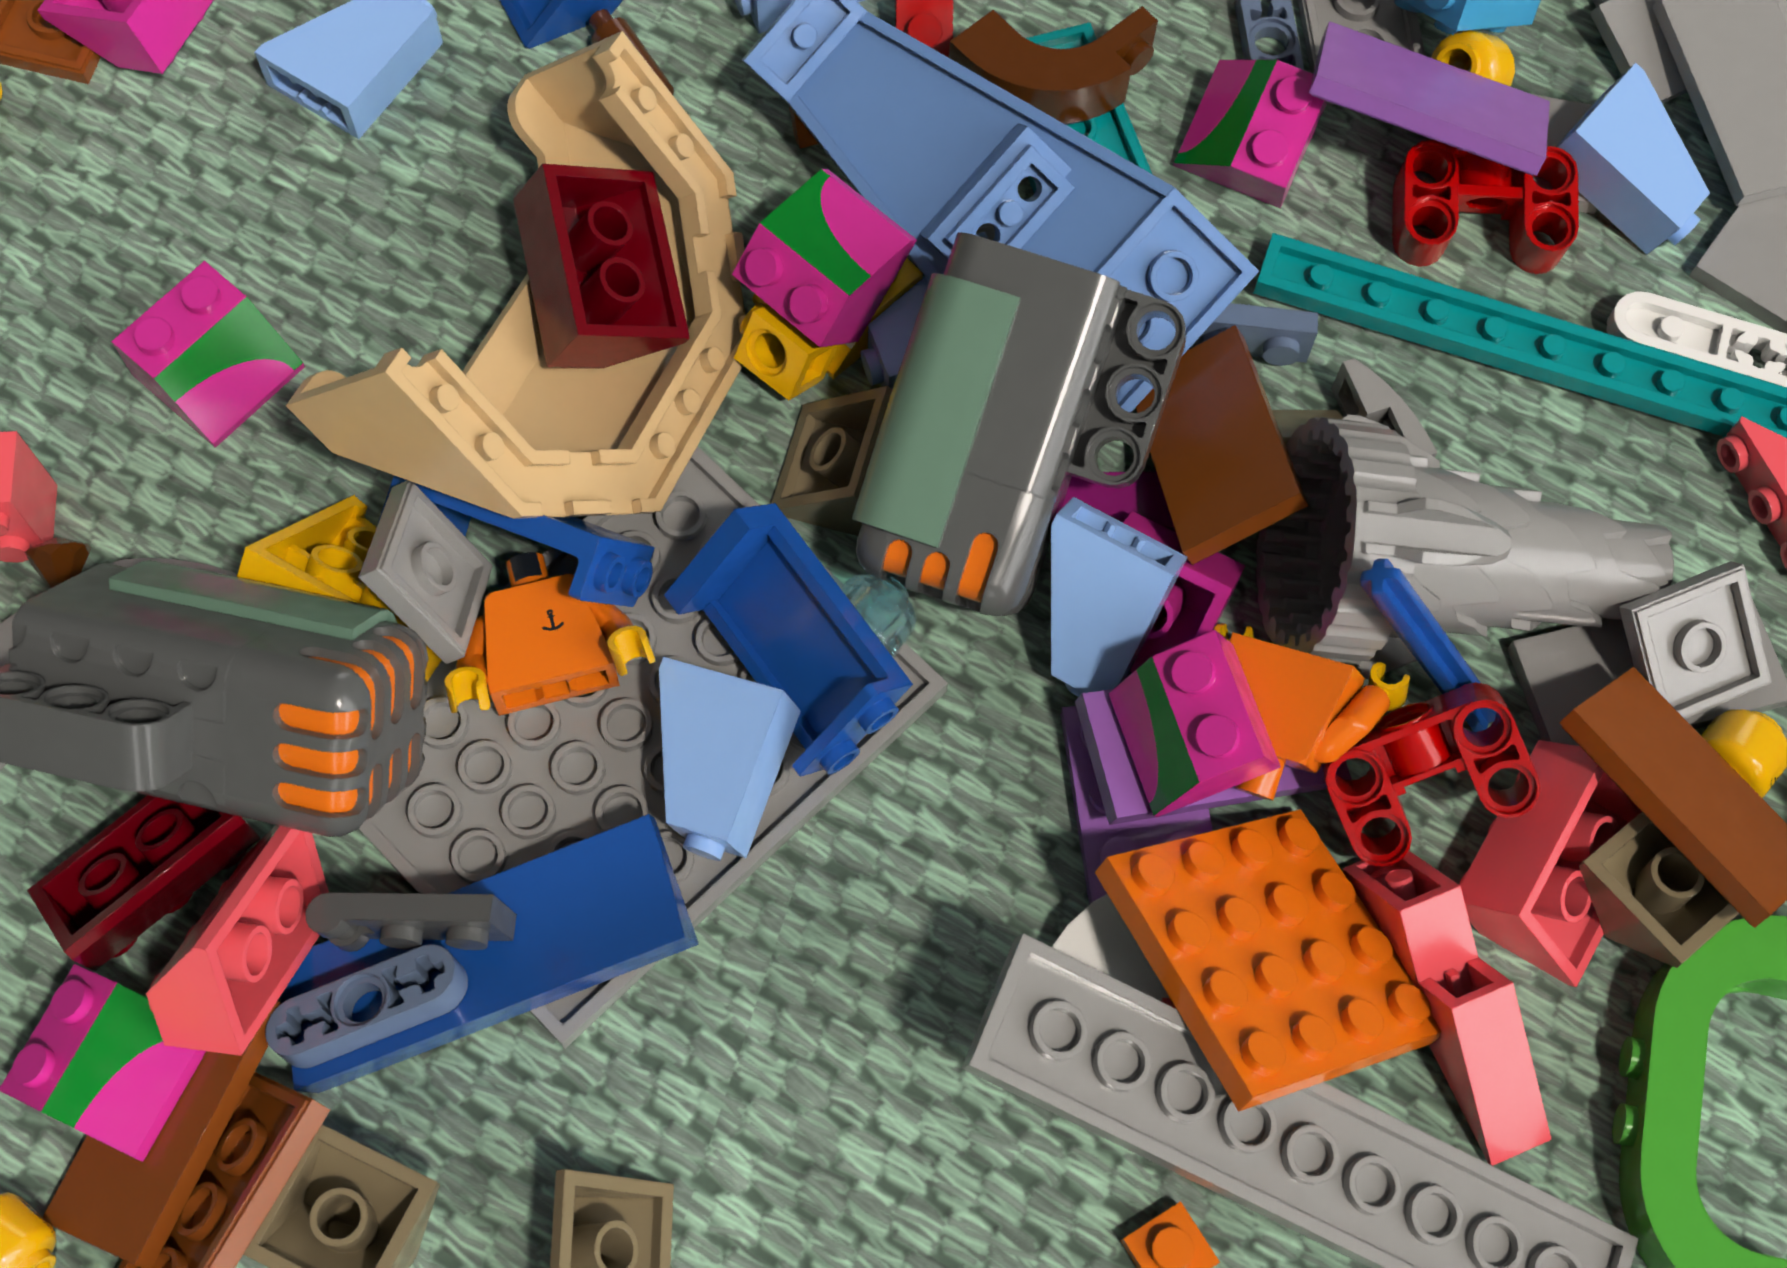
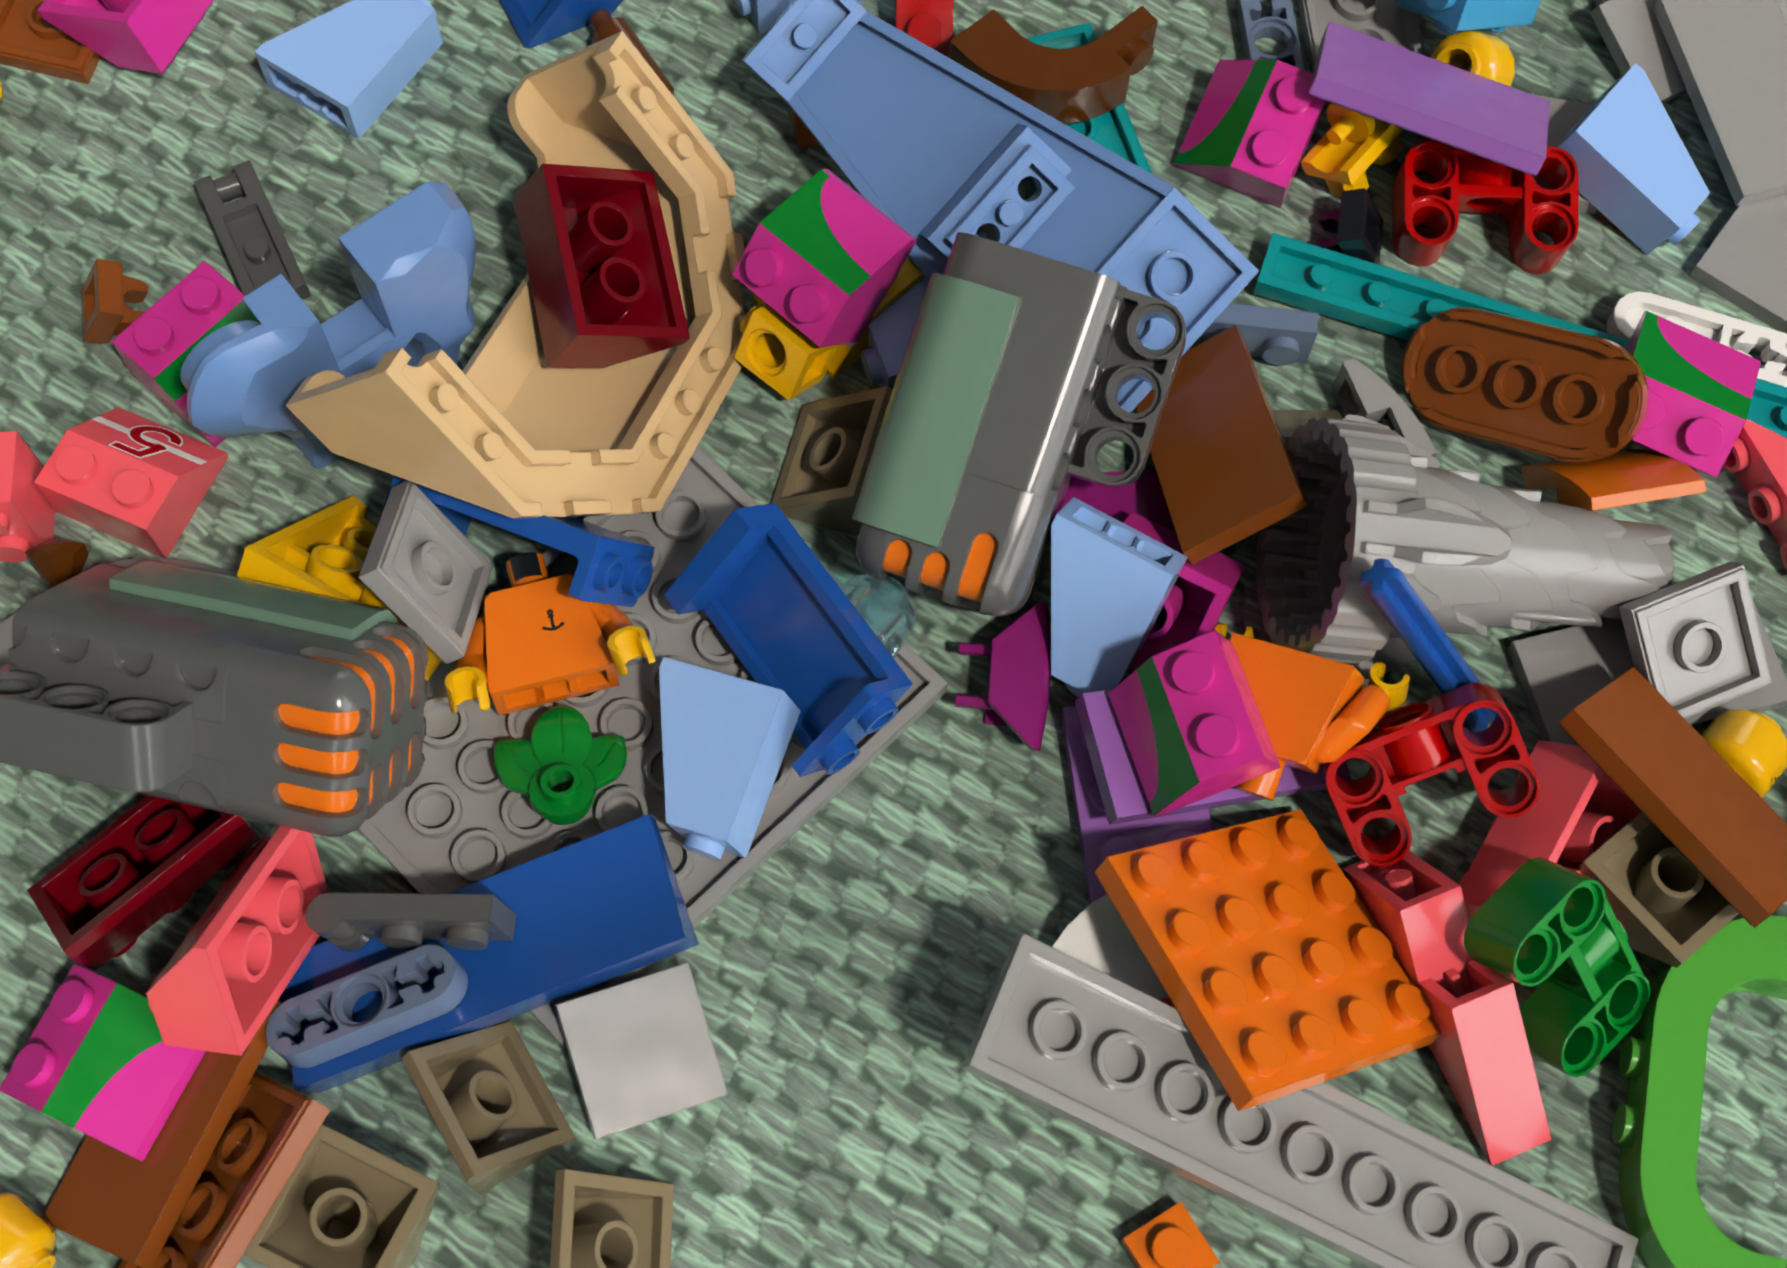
none -> coral slope [34,407,229,559]
none -> dark orange tile [81,259,148,344]
none -> medium blue animal [180,181,476,468]
none -> dark grey plate [193,160,311,299]
none -> dark tan slope [402,1021,576,1195]
none -> green plate [494,704,627,825]
none -> light grey tile [554,962,728,1139]
none -> magenta piece [955,602,1051,751]
none -> yellow hips [1301,103,1403,198]
none -> black tile [1316,188,1384,265]
none -> dark orange tile [1401,307,1649,462]
none -> green beam [1463,857,1651,1077]
none -> orange slope [1521,449,1706,511]
none -> dark pink slope [1626,311,1761,478]

